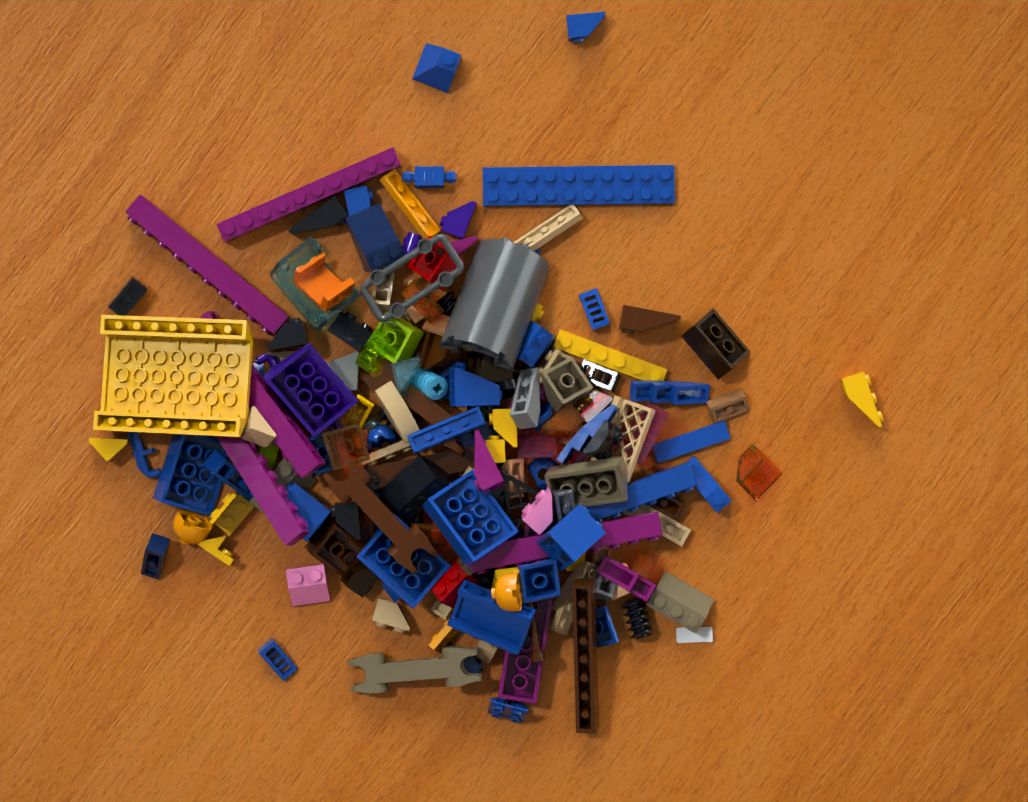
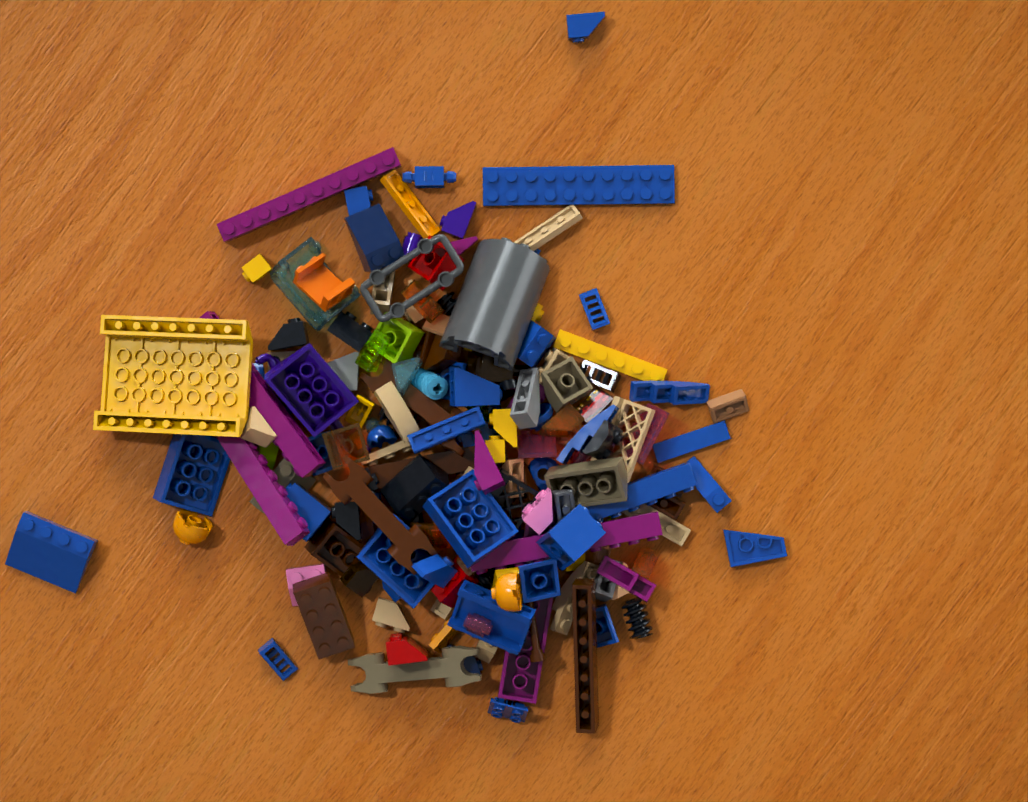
yellow slope [89,438,130,462] -> none
black hinge [108,276,148,316] -> none
magenta brick [126,195,290,335] -> none
blue piece [127,432,161,478] -> none
dark blue slope [141,533,171,580] -> none
yellow slope [197,535,235,566] -> none
blue slope [203,450,253,501] -> none
yellow bracket [209,492,255,536] -> none
black slope [288,196,349,234] -> none
blue slope [412,43,462,93] -> none
reddish brown slope [618,305,681,335] -> none
dark tan slope [645,570,714,634] -> none
white sticker [676,627,713,643] -> none
dark brown slope [681,308,750,380] -> none
clear orange slope [736,444,782,501] -> none
yellow slope [840,372,883,427] -> none
none -> blue slope [5,511,98,593]
none -> yellow brick [241,254,273,284]
none -> reddish brown brick [293,572,355,660]
none -> red slope [385,632,429,666]
none -> blue slope [412,554,458,588]
none -> clear pink brick [463,613,493,638]
none -> blue wing [723,529,787,567]

